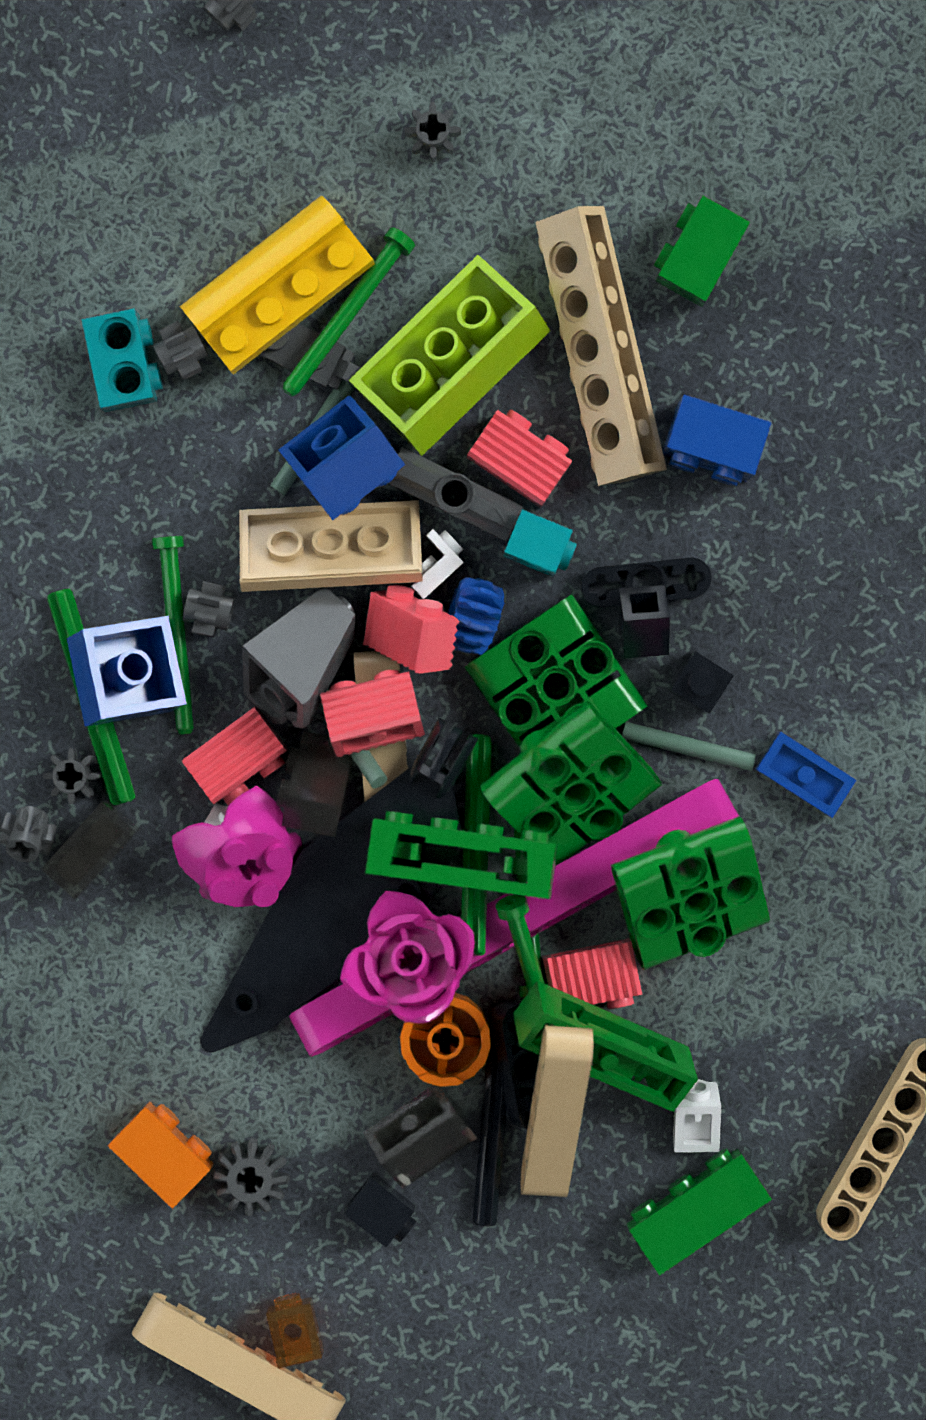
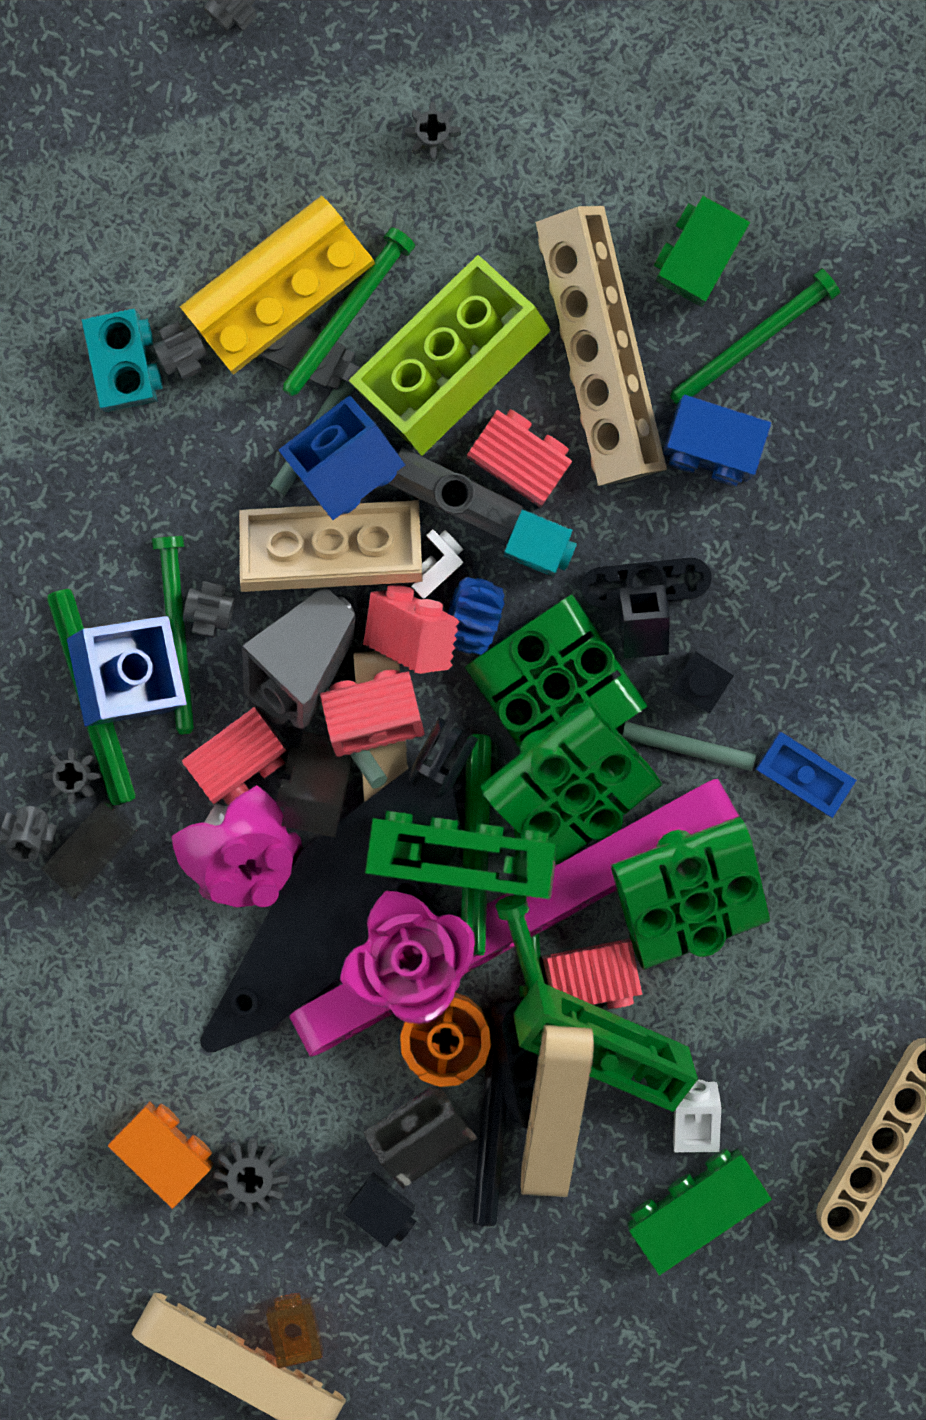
none -> green bar [670,268,841,406]

